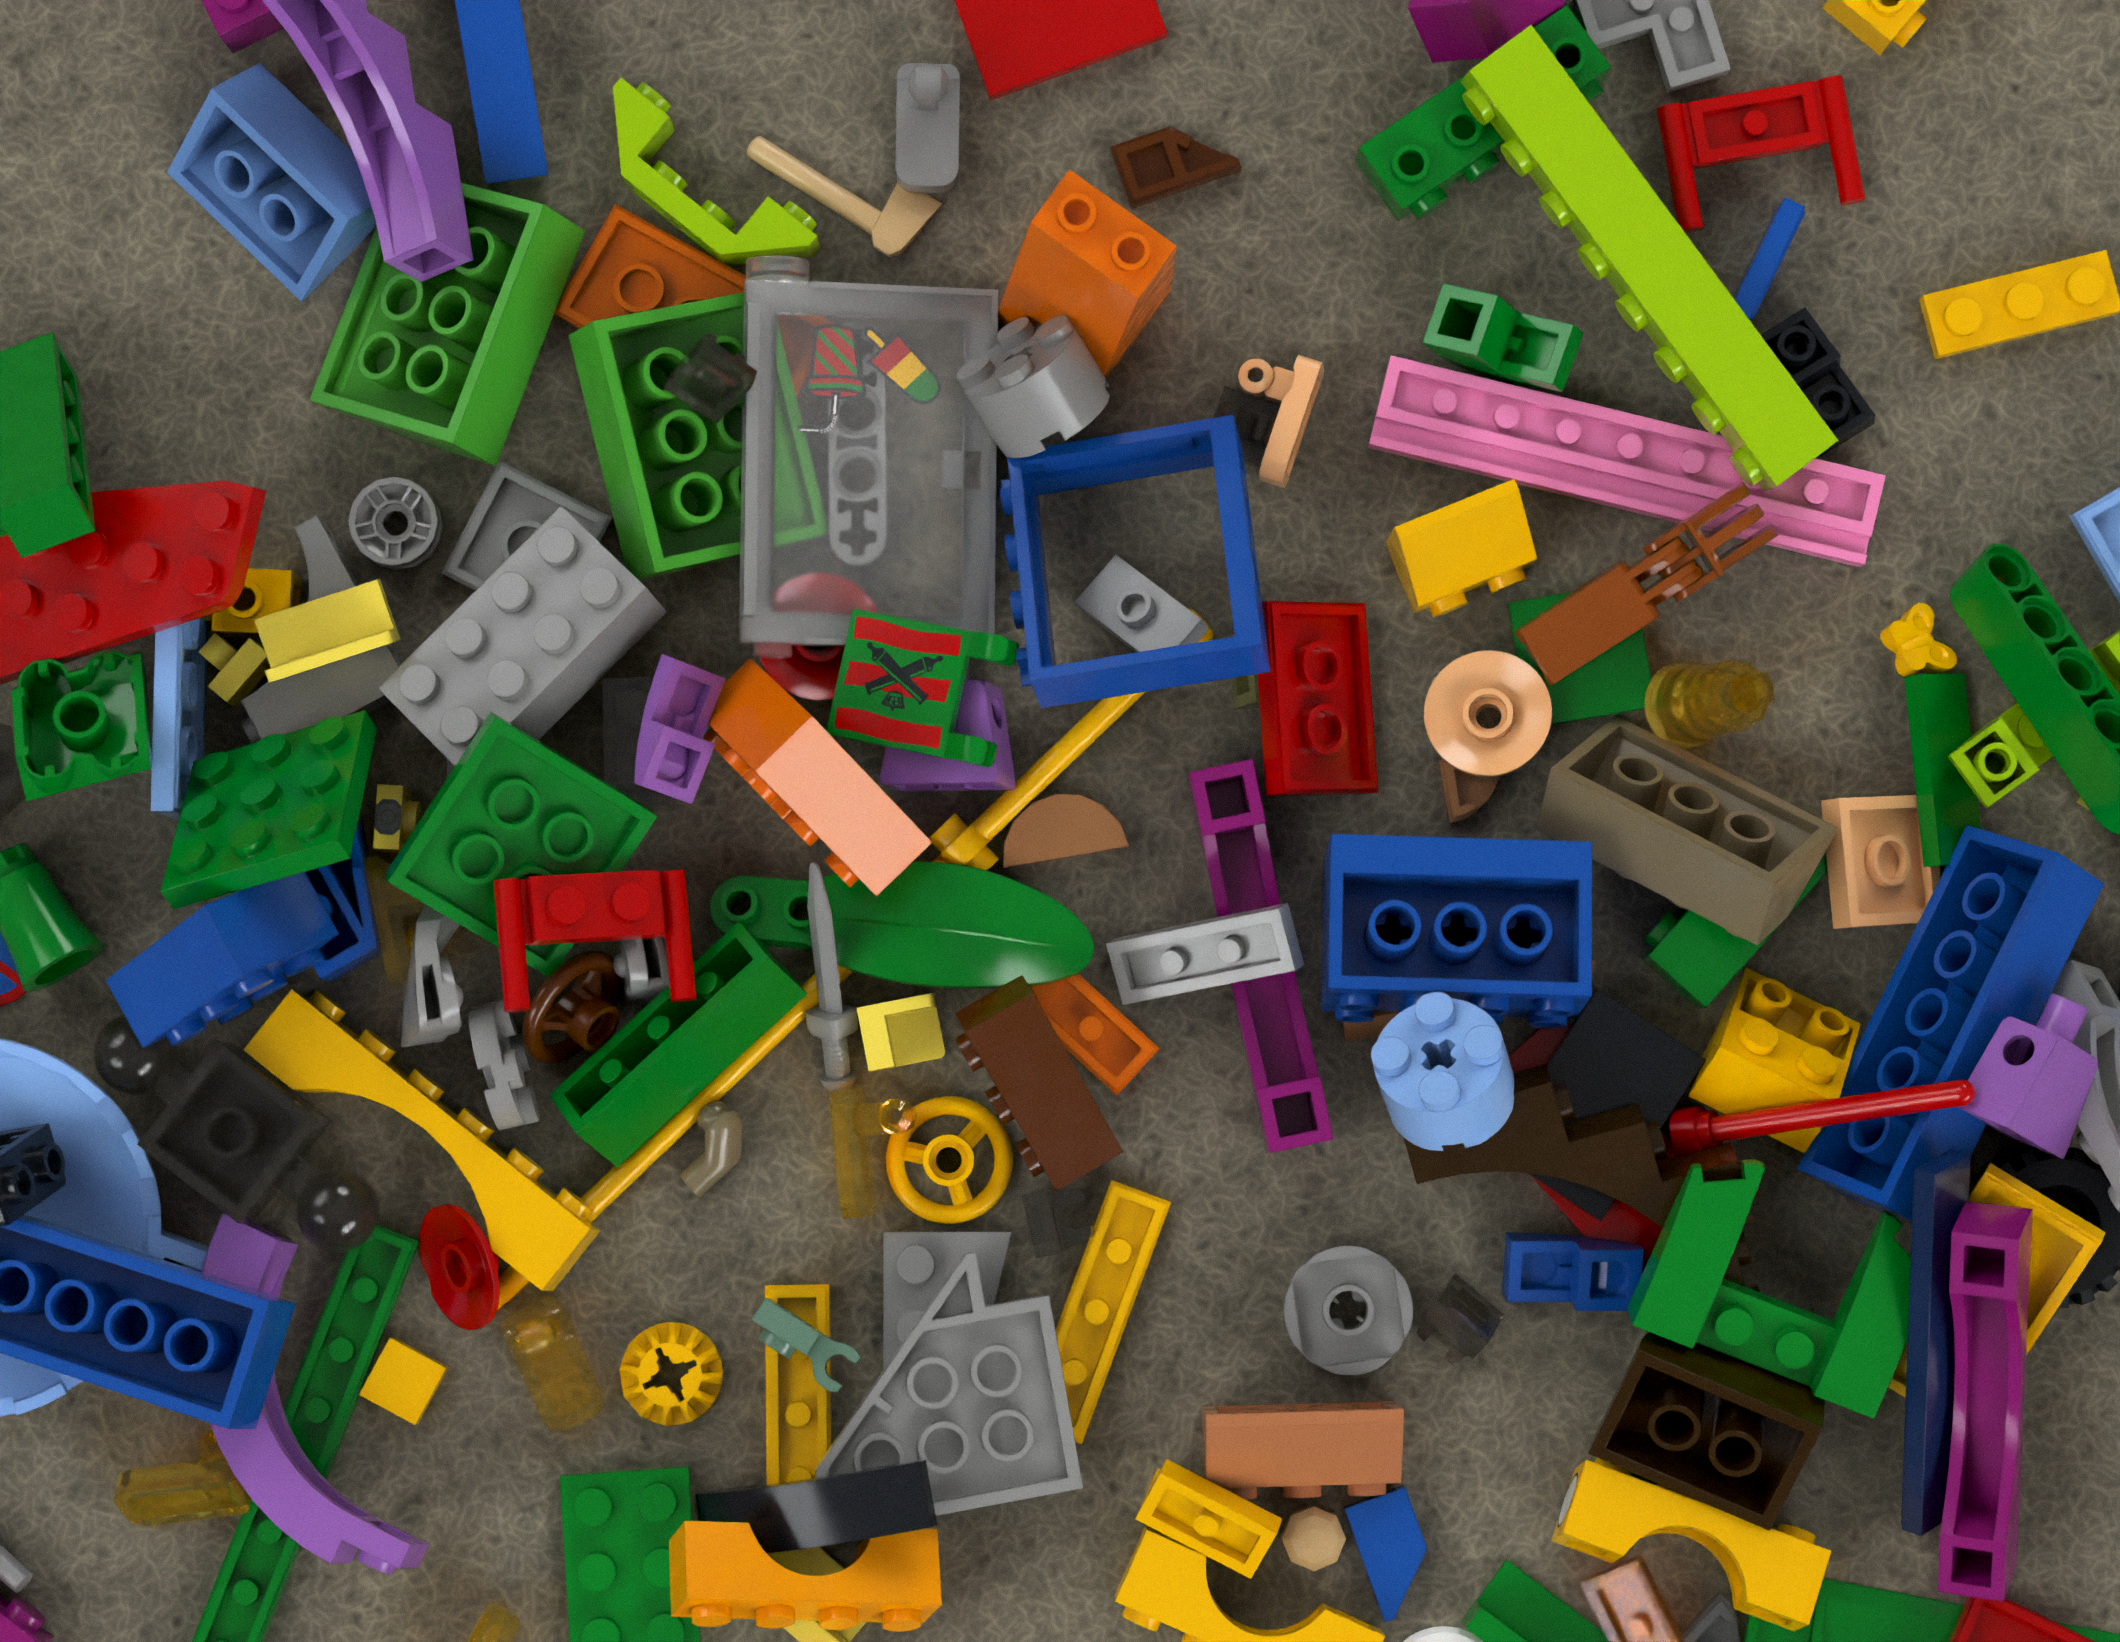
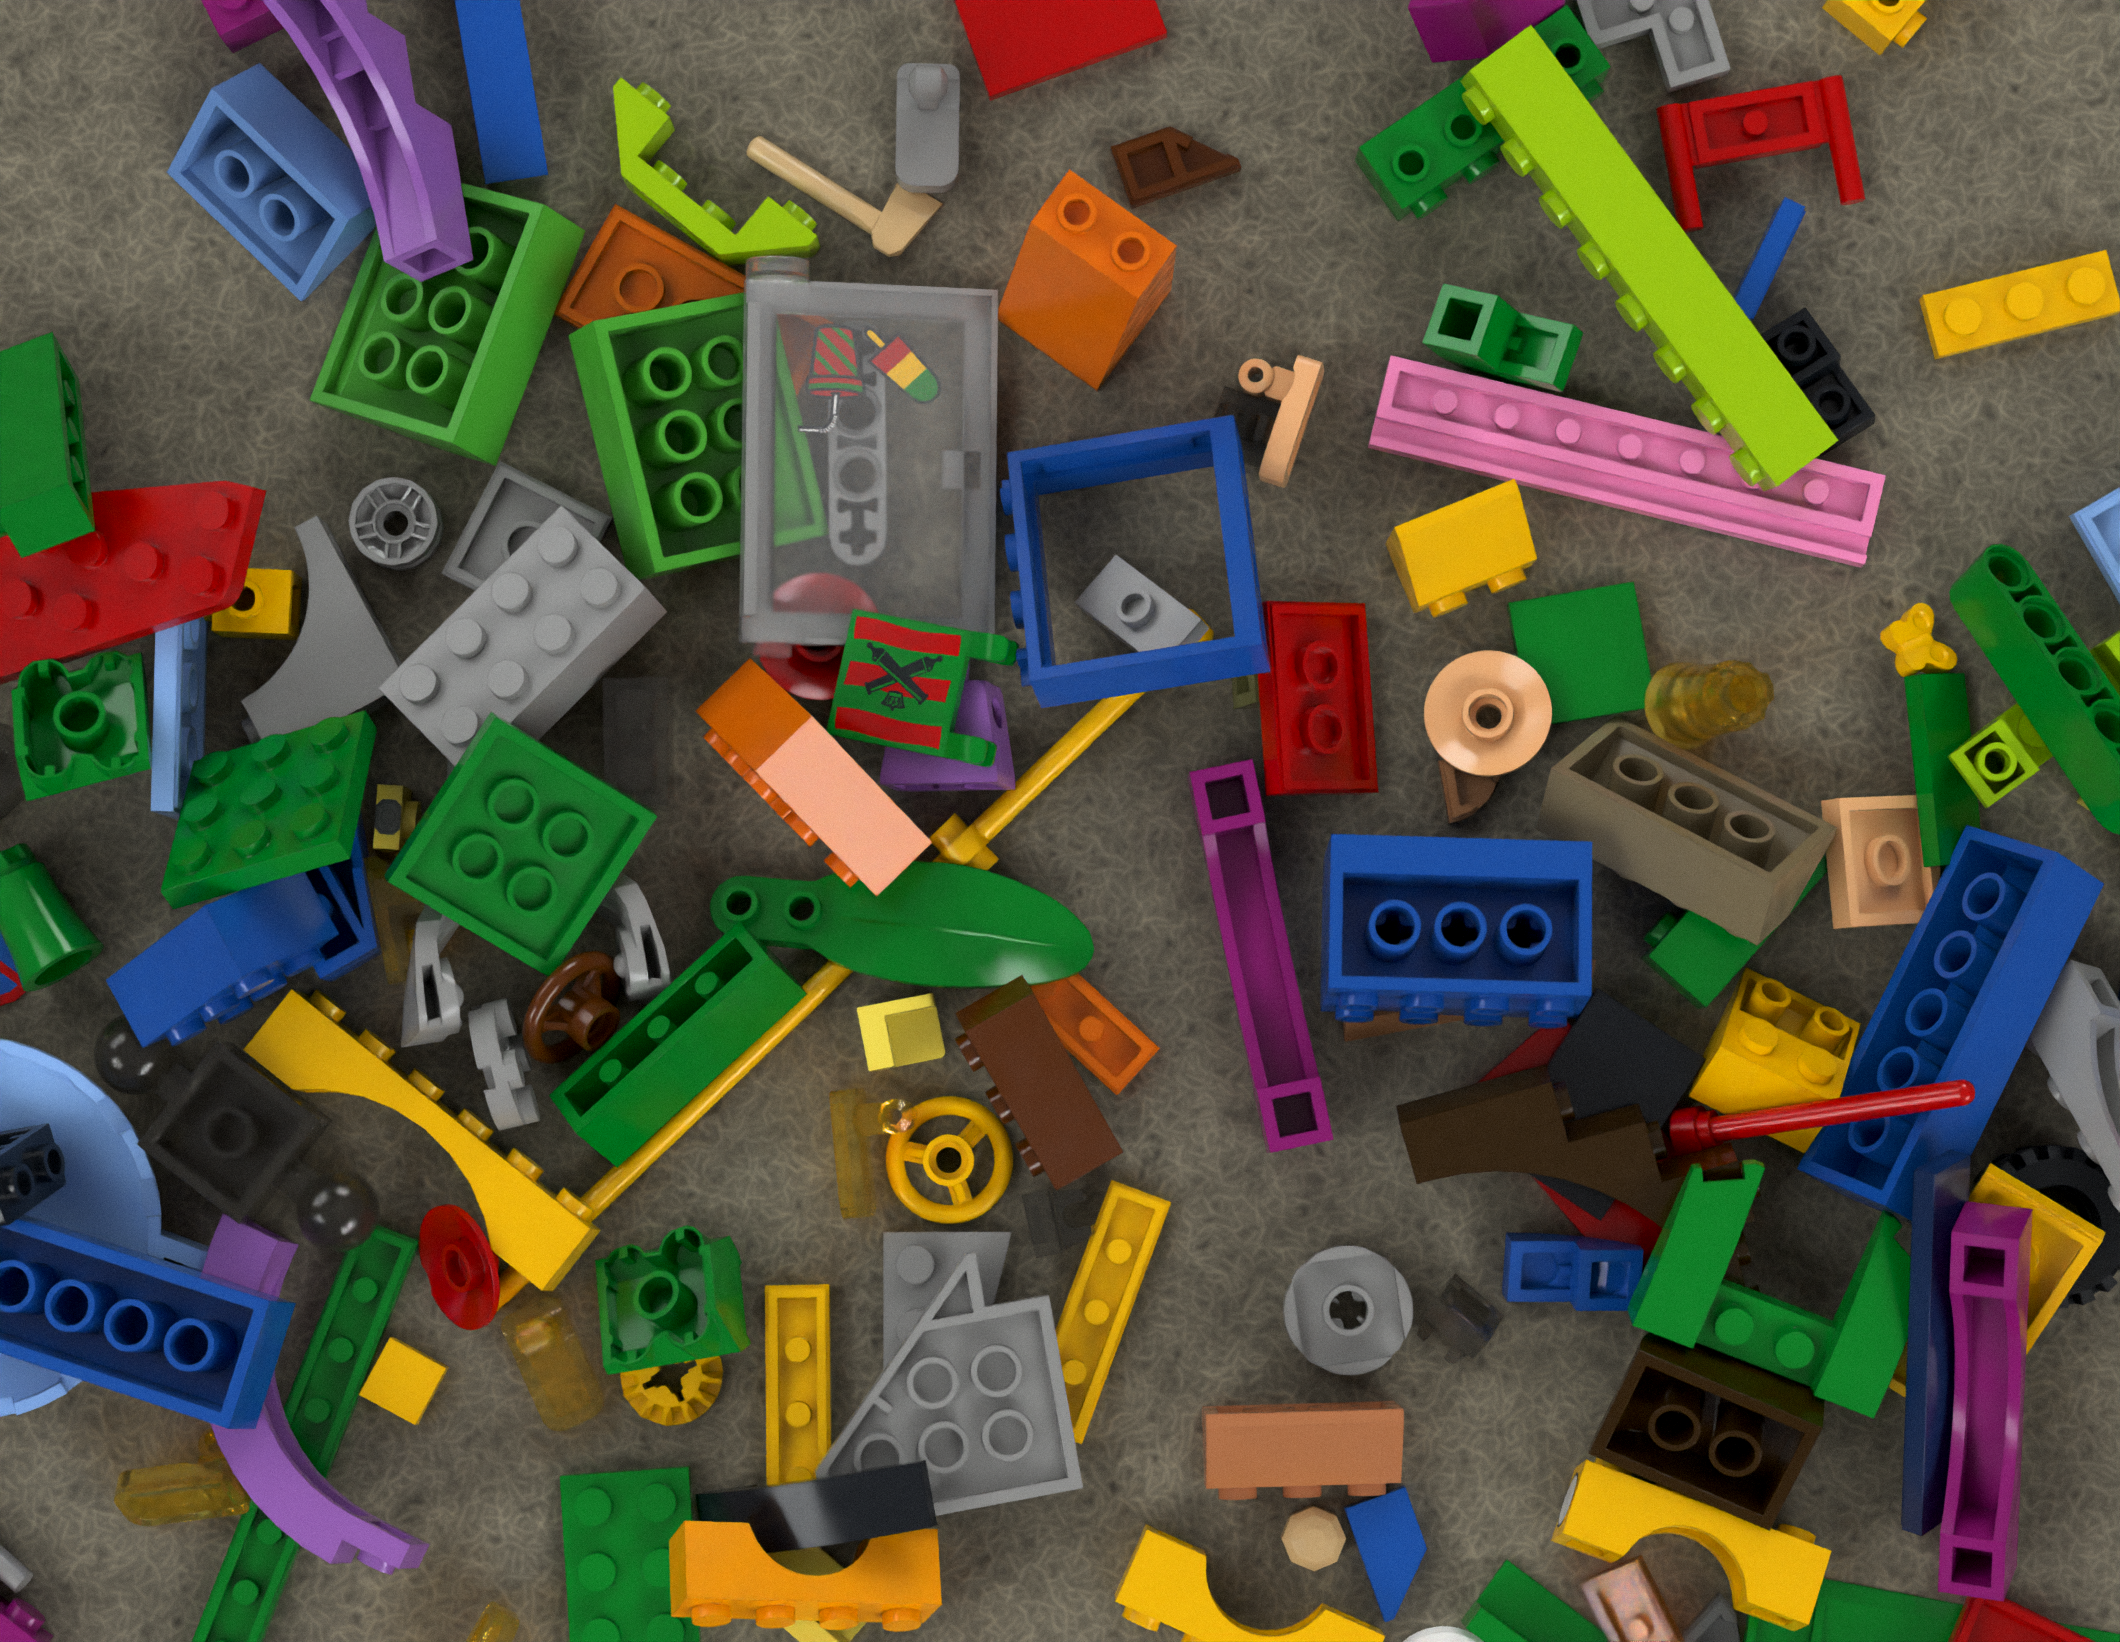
light yellow tile [199,633,271,708] -> none
light yellow panel [254,579,401,683] -> none
red plate [493,870,697,1012] -> none
medium lavender slope [634,654,726,804] -> none
clear smoke tile [664,333,757,424] -> none
dark tan arm [679,1100,743,1198] -> none
sand green plate [752,1298,861,1392] -> none
light grey sword [805,862,858,1093] -> none
light grey brick [956,315,1110,458] -> none
medium nougat tile [1003,794,1129,869] -> none
light grey plate [1106,903,1304,1005] -> none
yellow panel [1135,1459,1282,1579] -> none
light blue brick [1371,992,1515,1151] -> none
dark orange arm [1514,482,1778,685] -> none
medium lavender torso [1958,993,2098,1159] -> none
none -> green slope [595,1225,751,1375]

